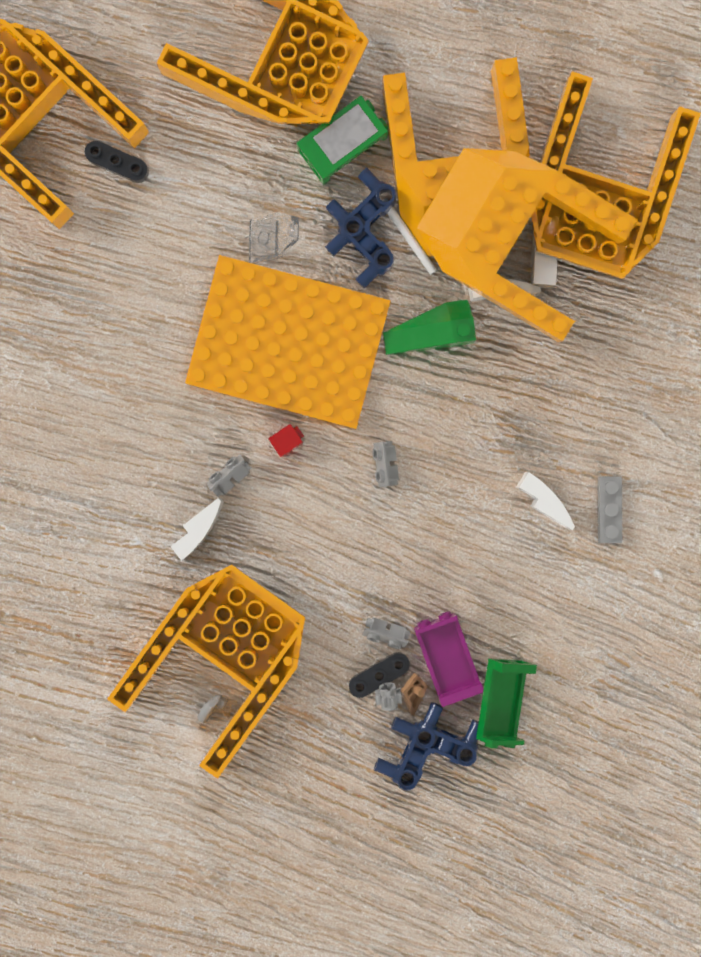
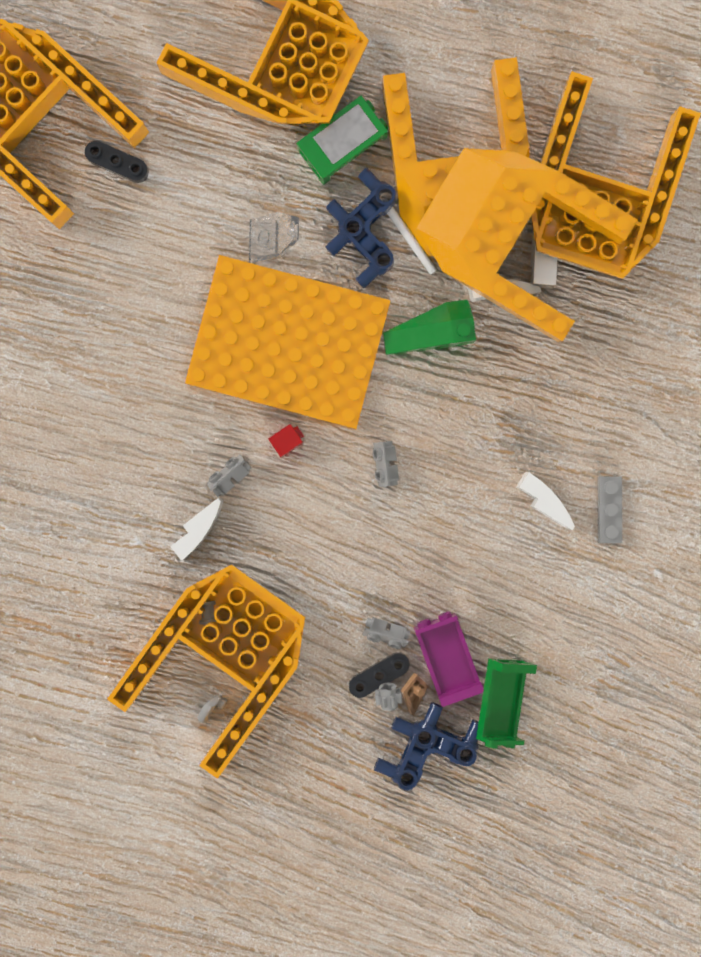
none -> light grey bush [199,601,217,624]

